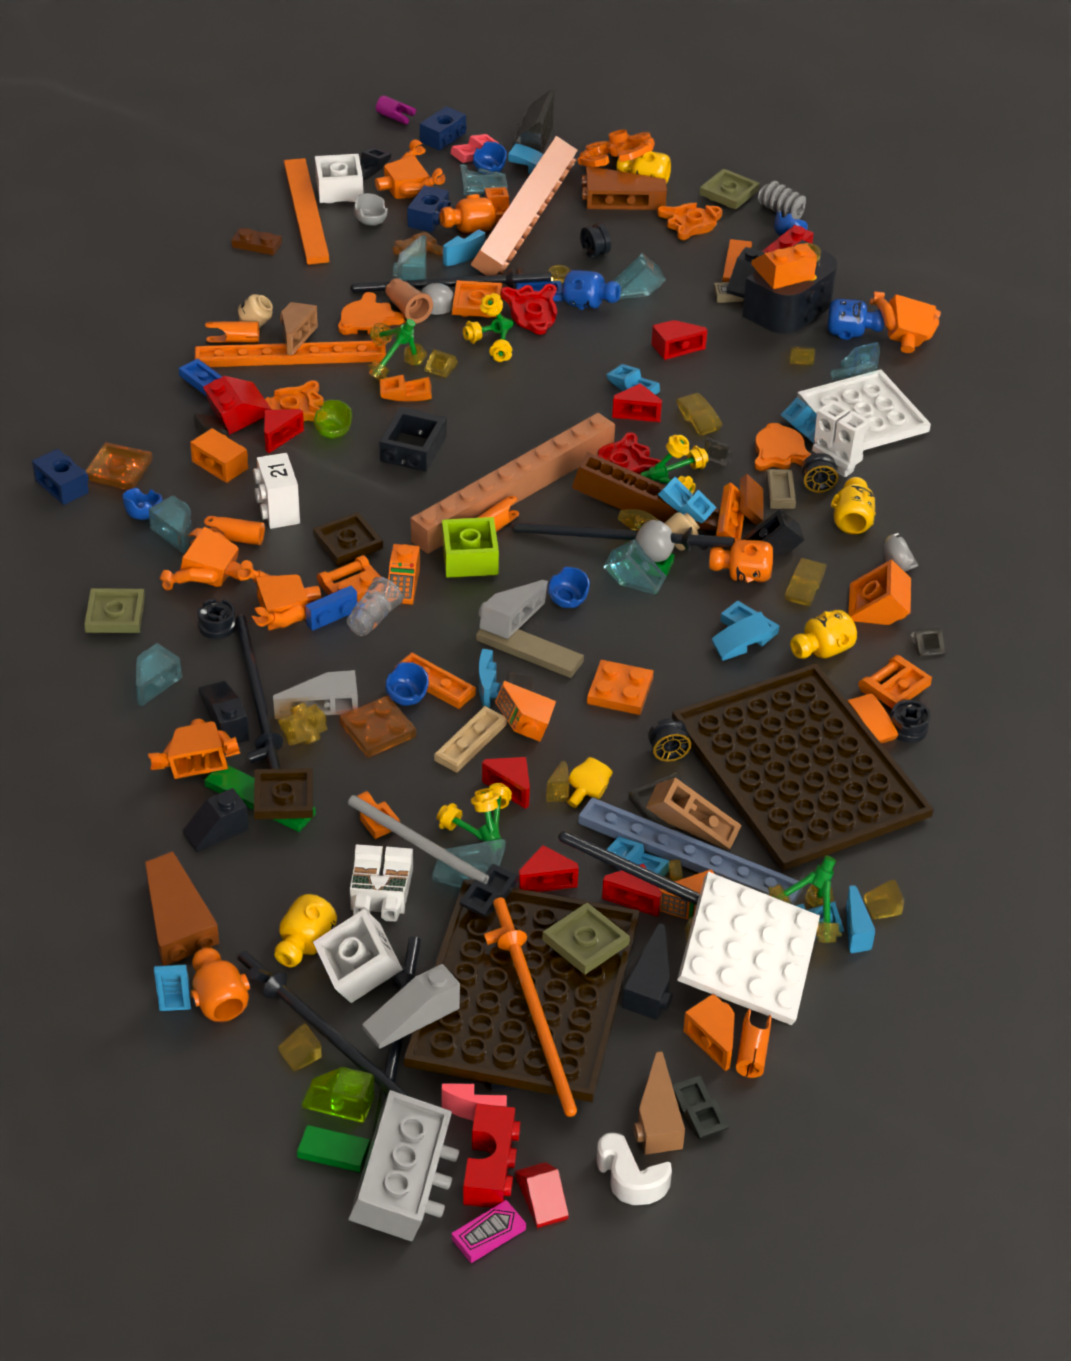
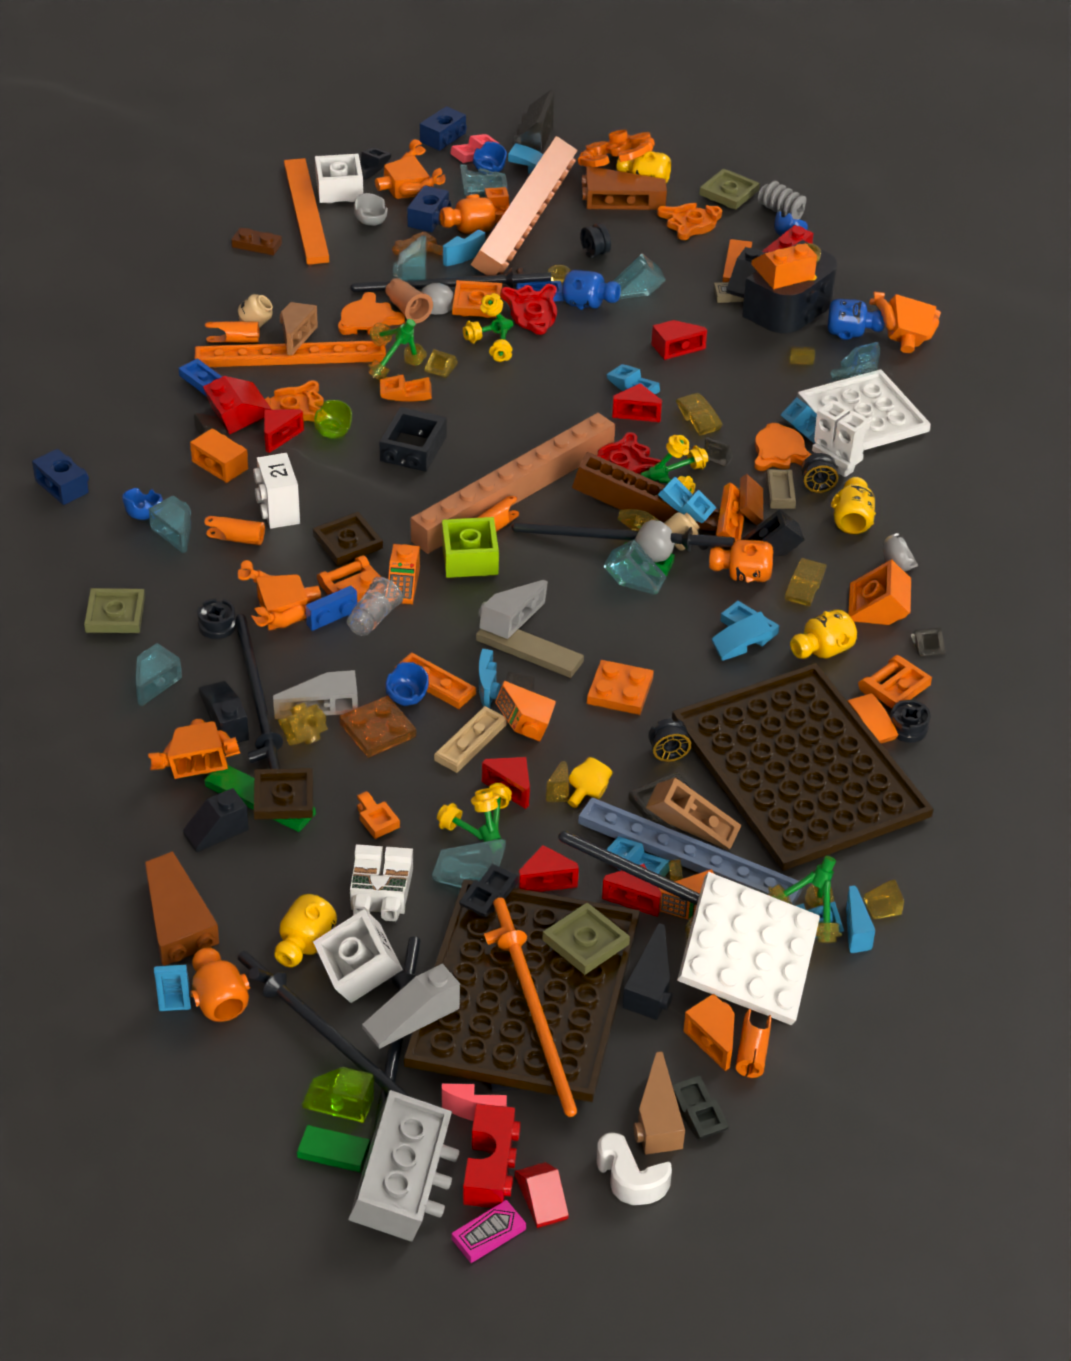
clear orange plate [86,442,153,490] -> none
orange torso [160,527,247,590] -> none
clear yellow slope [278,1023,322,1071] -> none
light grey piece [348,795,489,884] -> none
magenta hinge [376,95,417,125] -> none
blue hair [548,567,590,608] -> none

